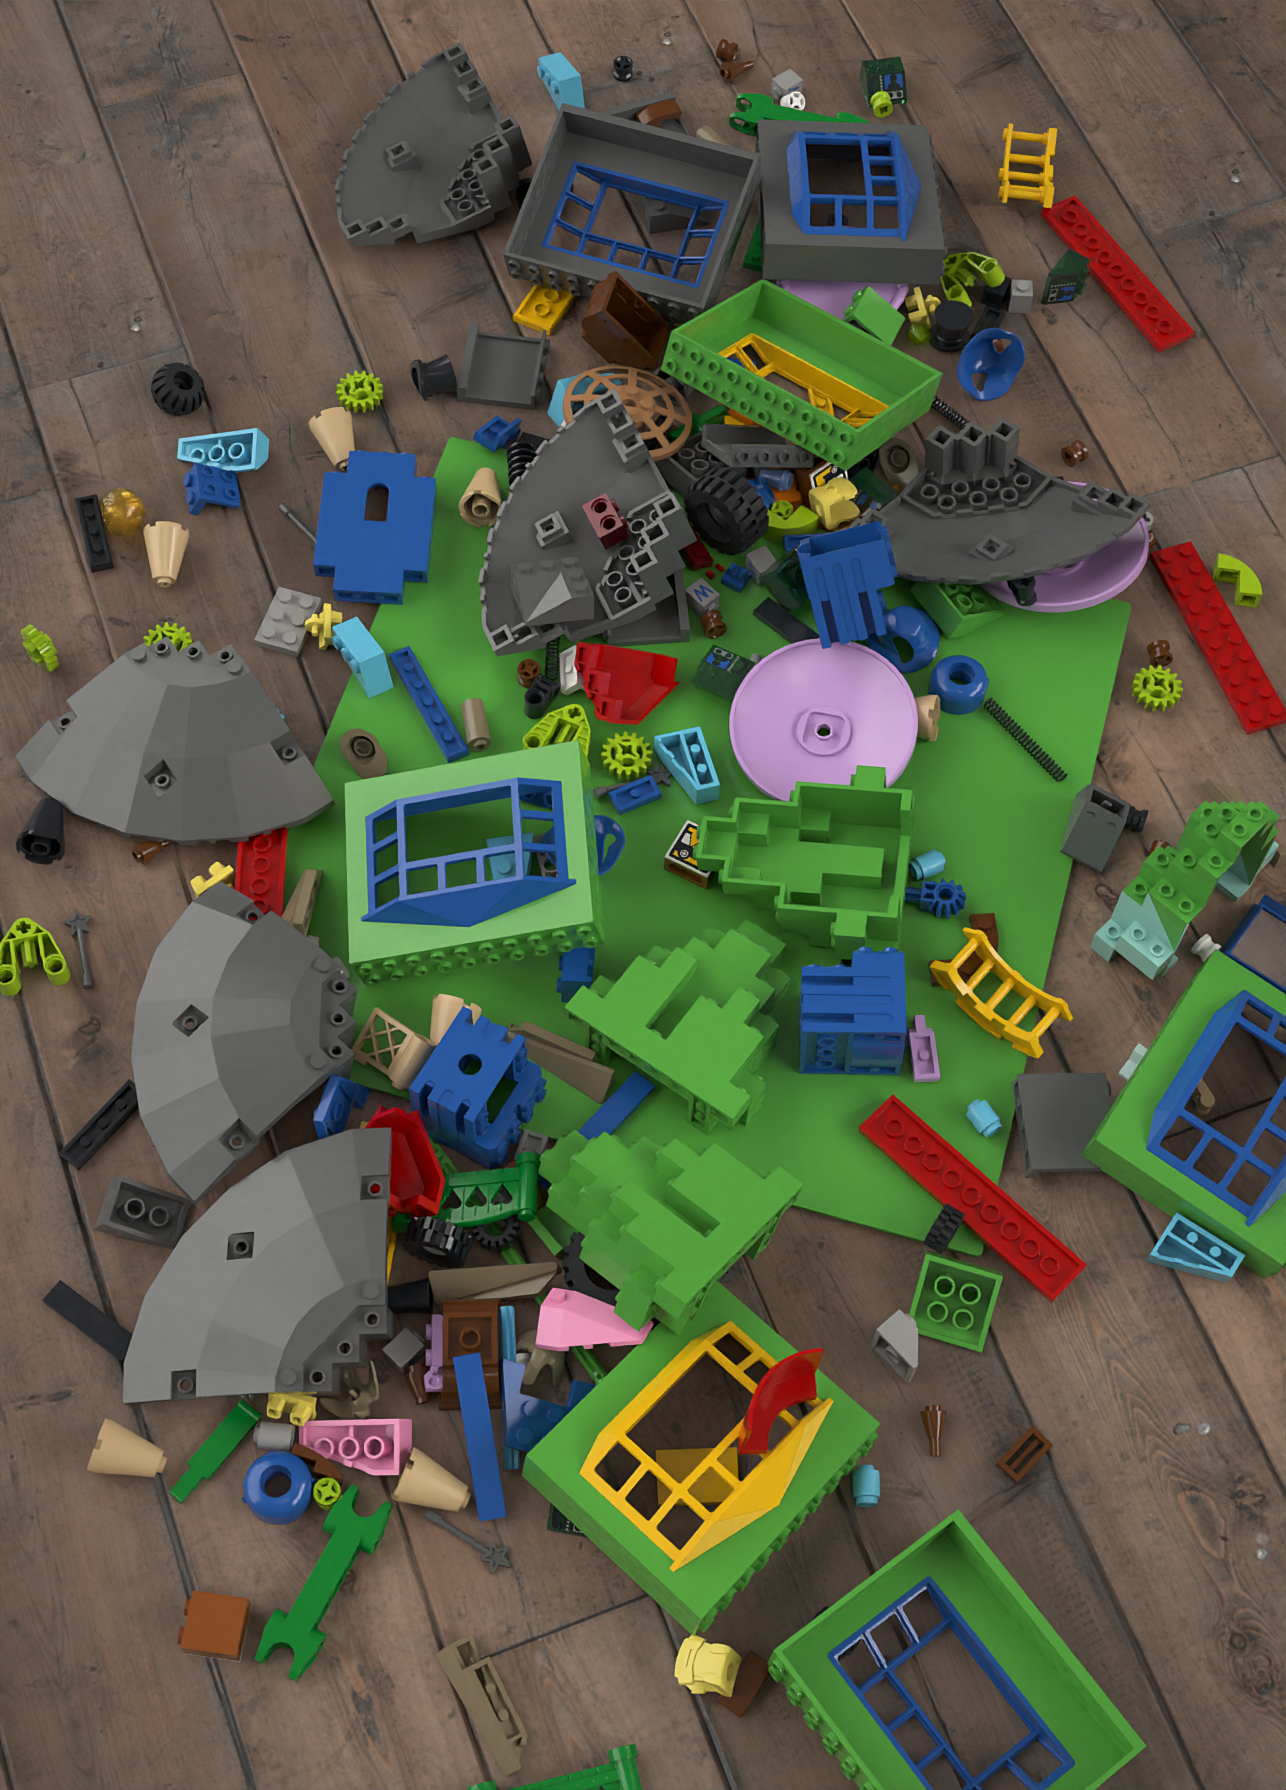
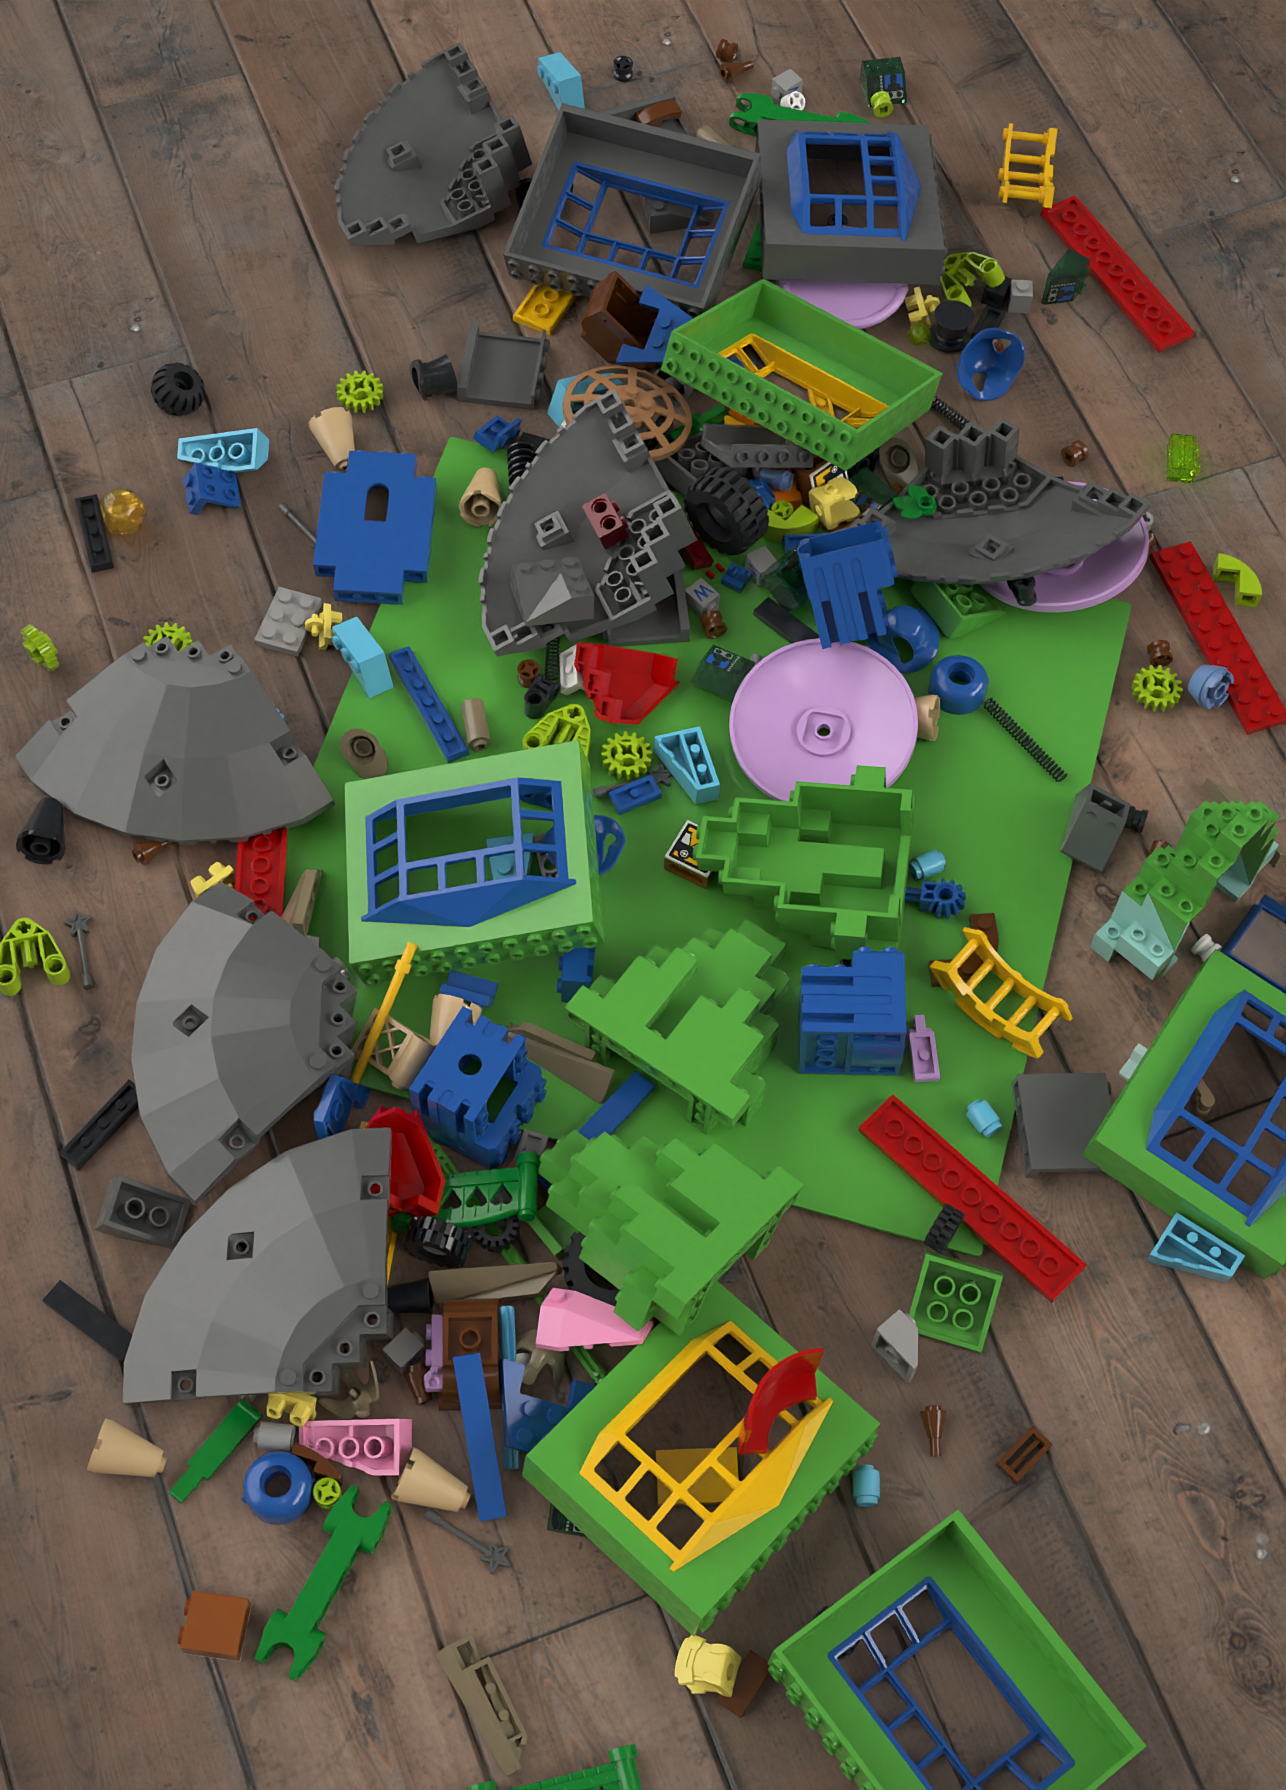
tan cone [143,521,189,587] -> none
bright green panel [843,285,905,346] -> none
none -> yellow bar [350,941,418,1084]
none -> blue bracket [439,970,498,1010]
none -> blue wing [616,285,693,365]
none -> green plate [893,484,937,519]
none -> clear neon green brick [1167,433,1200,483]
none -> medium blue cone [1188,664,1234,710]

